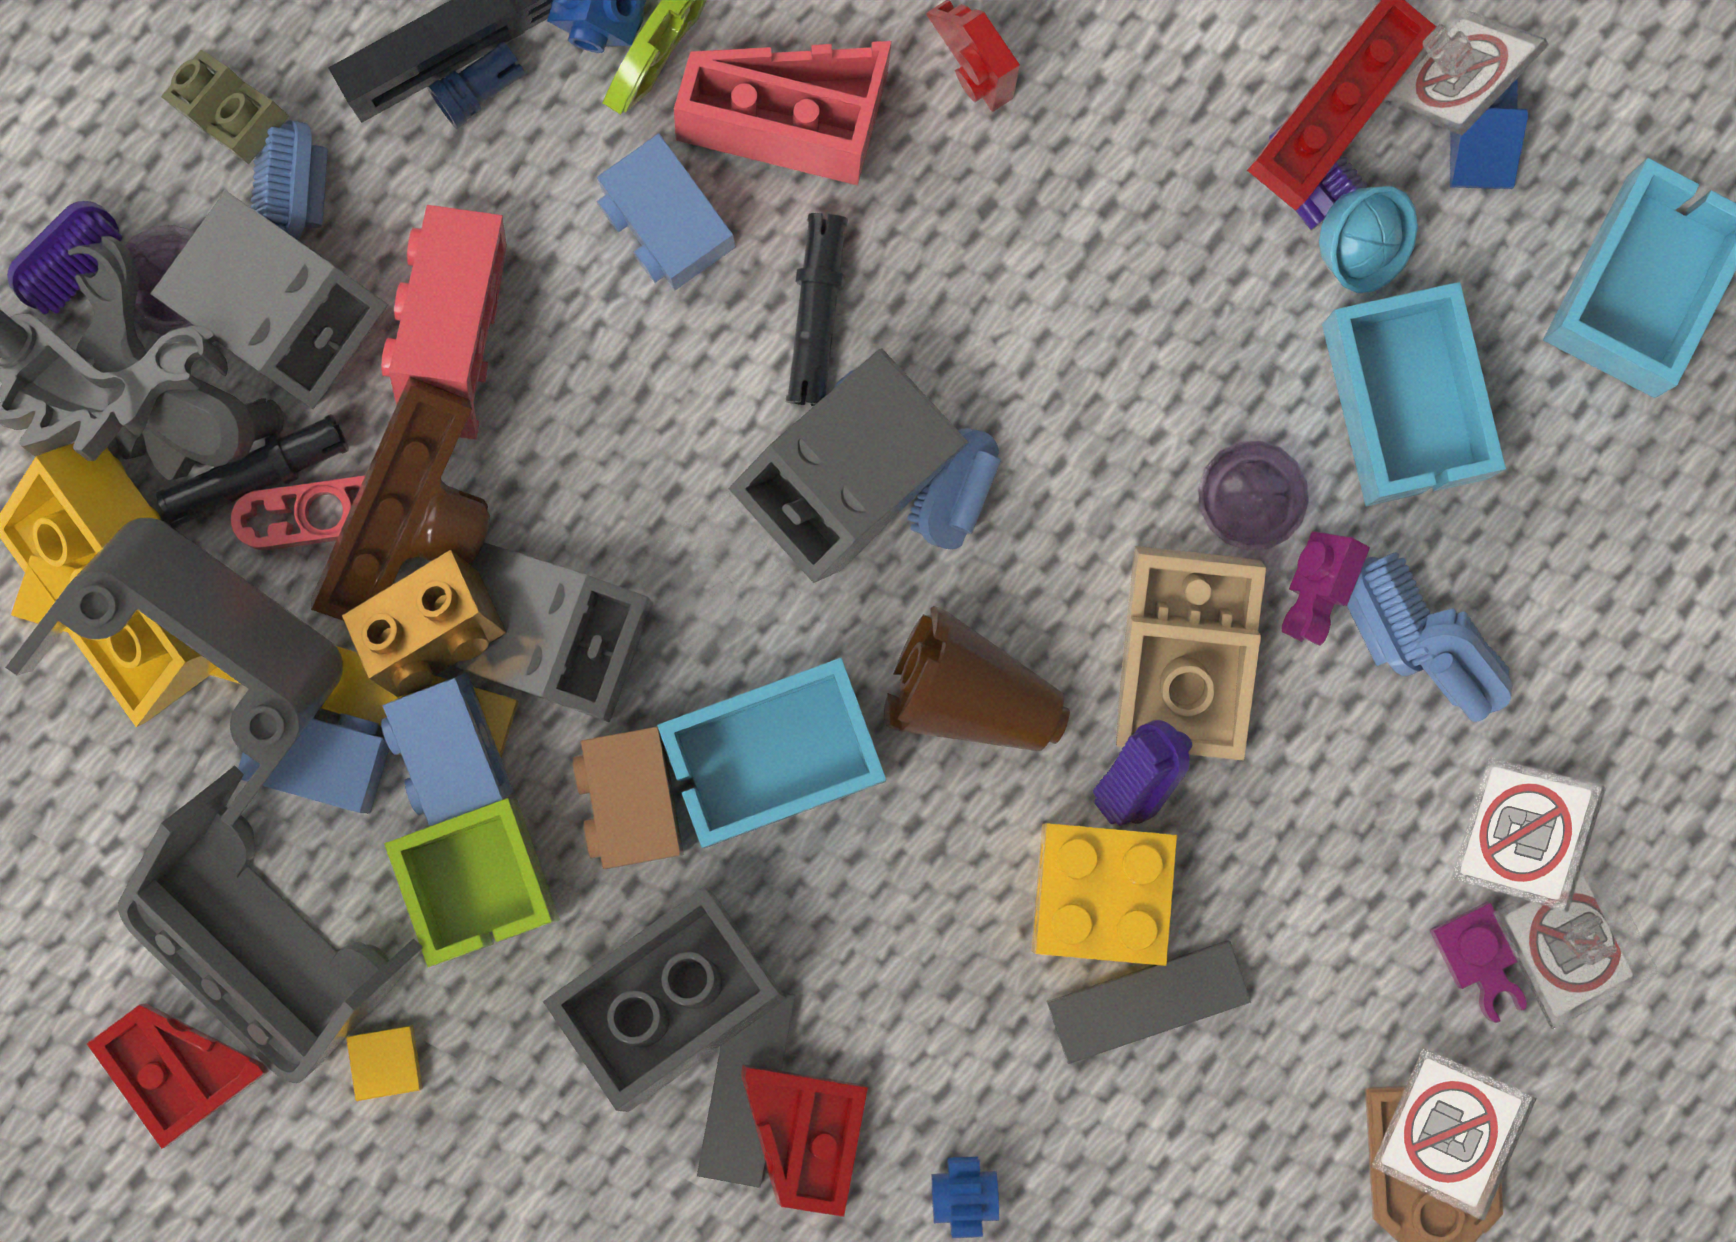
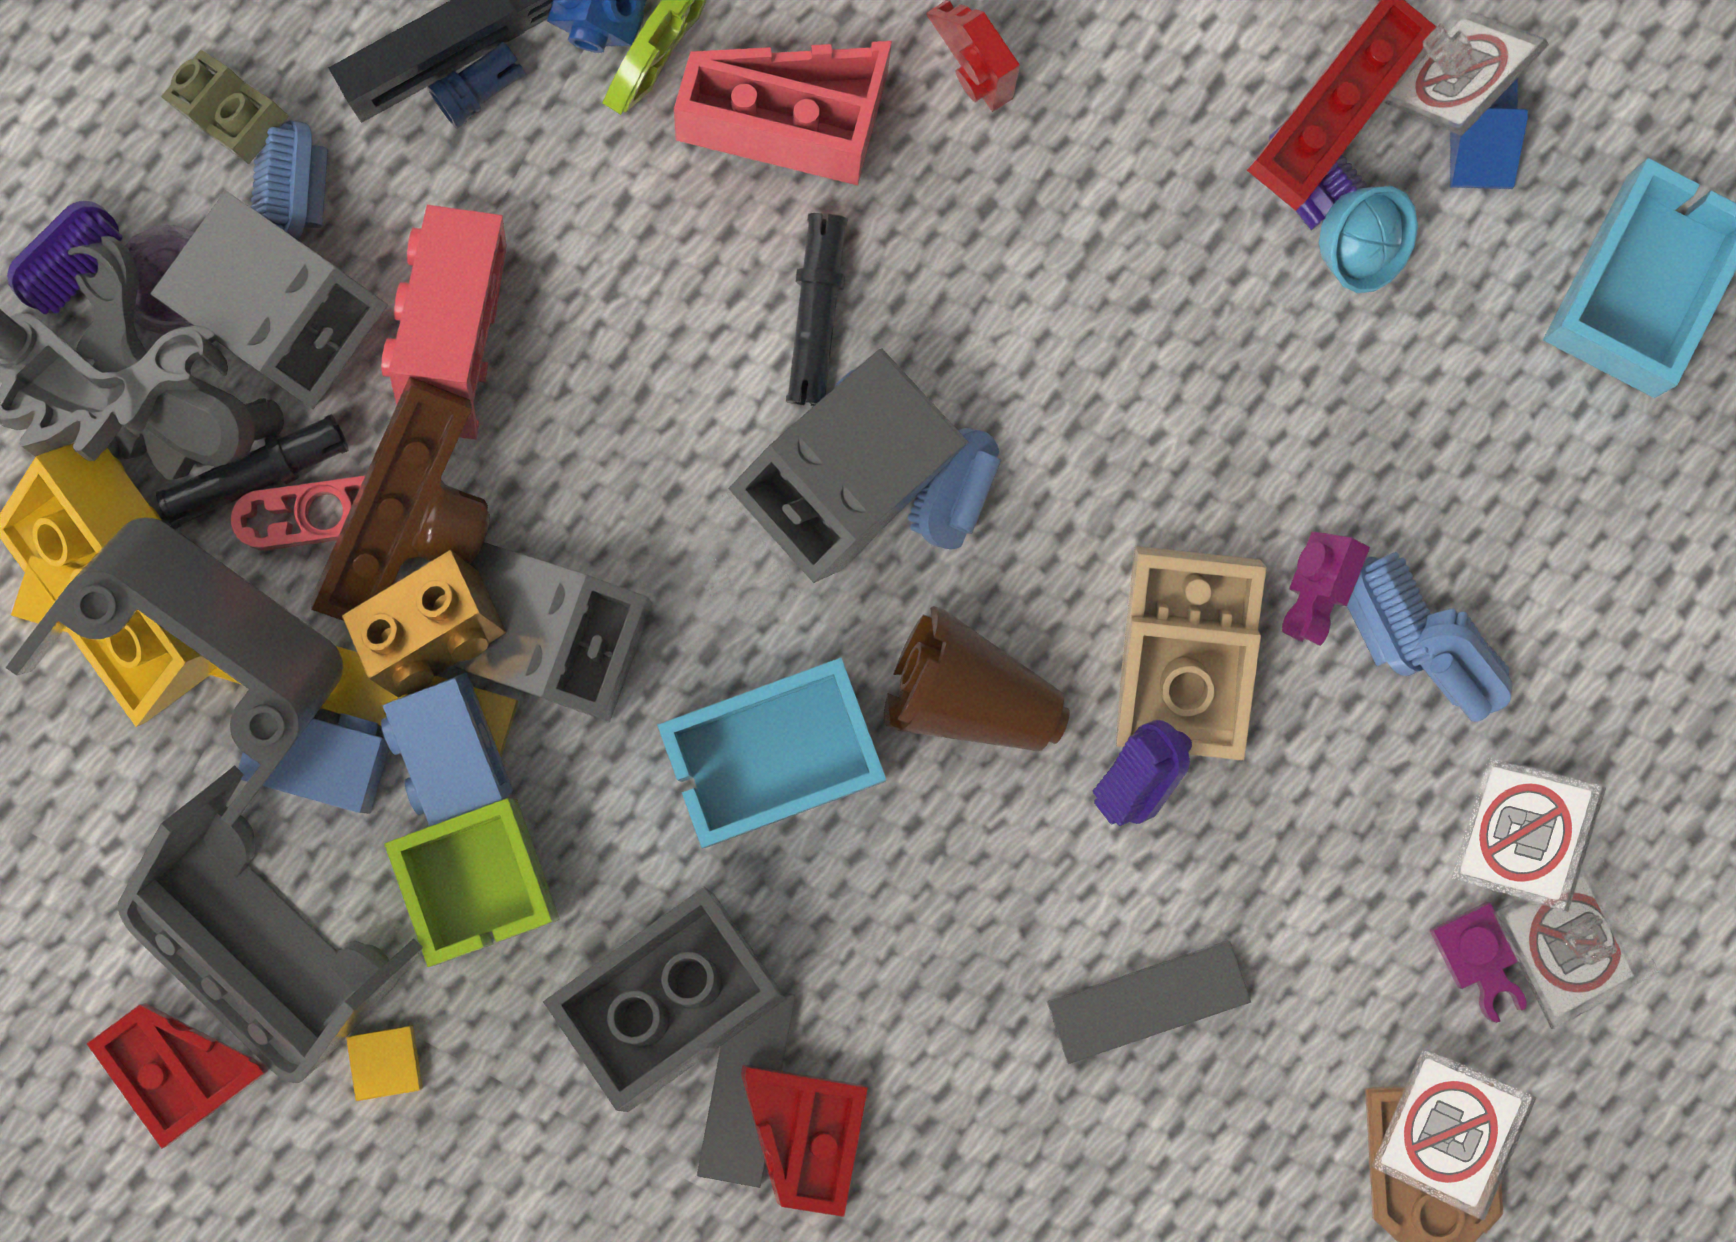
medium nougat brick [573,727,684,869] -> none
medium blue brick [597,133,736,291] -> none
blue gear [931,1156,999,1238] -> none
yellow piece [1031,823,1177,966] -> none
clear purple hat [1198,440,1309,550] -> none
medium azure piece [1322,282,1506,507] -> none

